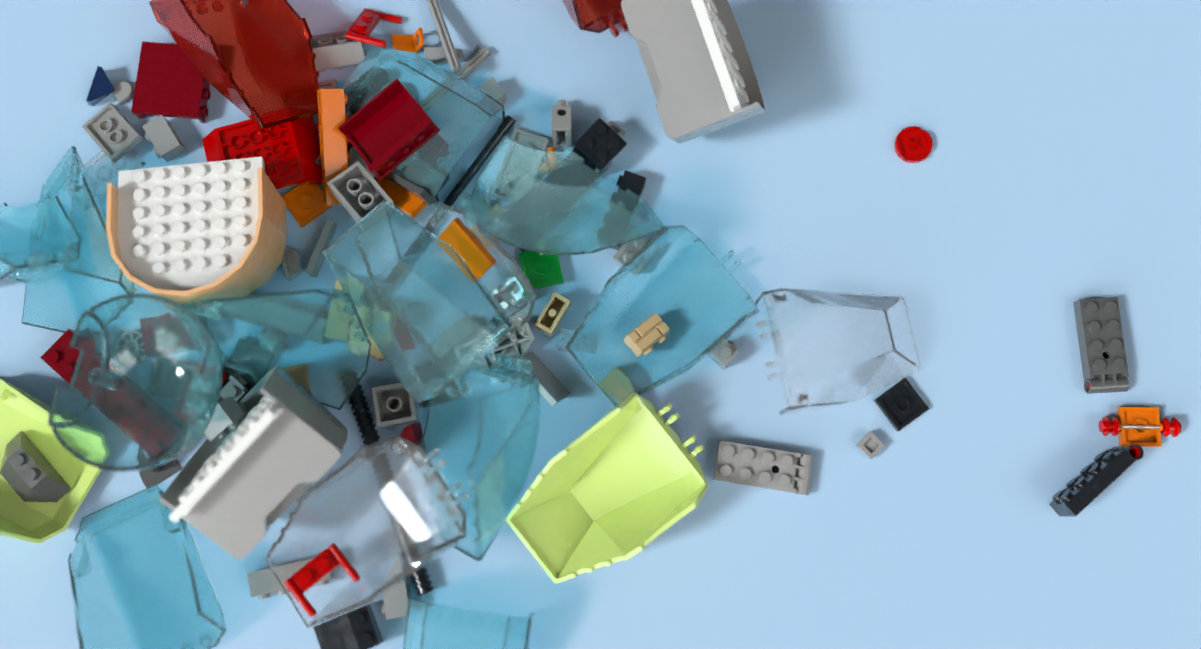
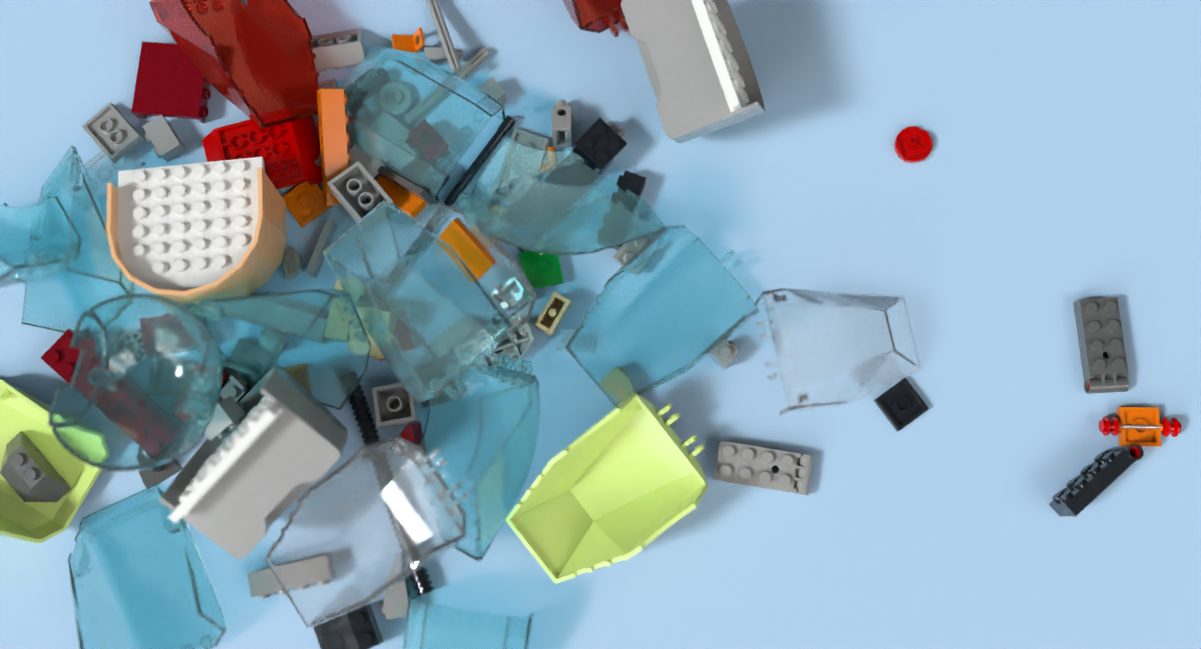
dark blue slope [86,66,115,106] -> none
light grey tile [113,81,134,104] -> none
red plate [284,543,360,617] -> none
dark red panel [338,79,440,181] -> none
red plate [346,8,403,48] -> none
light grey tile [513,352,571,406] -> none
tan brick [624,313,670,357] -> none
light grey plate [856,432,885,459] -> none

